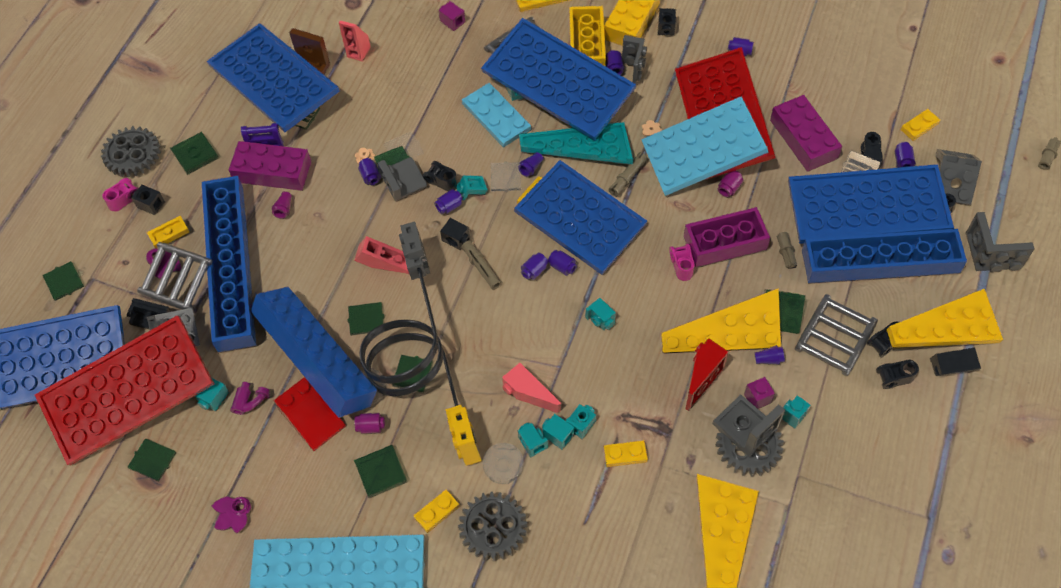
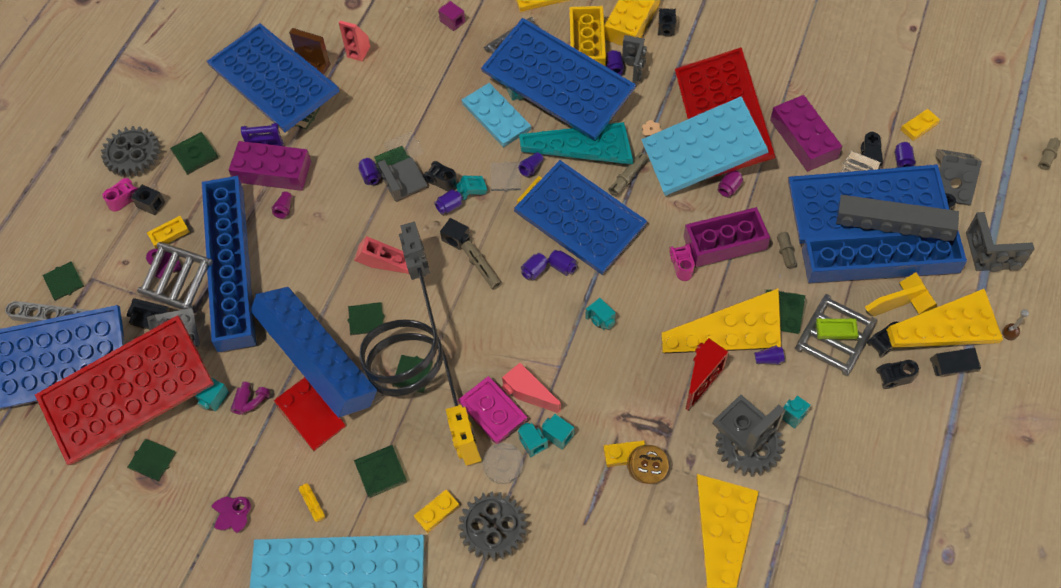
light nougat plant [355,148,375,164] -> none
magenta brick [355,413,385,434] -> none
teal brick [566,404,596,439] -> none
dark purple brick [728,37,754,57] -> none
magenta brick [744,377,775,409] -> none
none -> light grey beam [5,301,90,323]
none -> yellow axle [299,483,325,522]
none -> dark pink plate [458,376,528,445]
none -> pearl gold head [627,445,669,484]
none -> lime tile [815,318,858,339]
none -> dark grey brick [836,195,959,241]
none -> yellow piece [865,272,938,317]
none -> hinge [1002,309,1029,341]

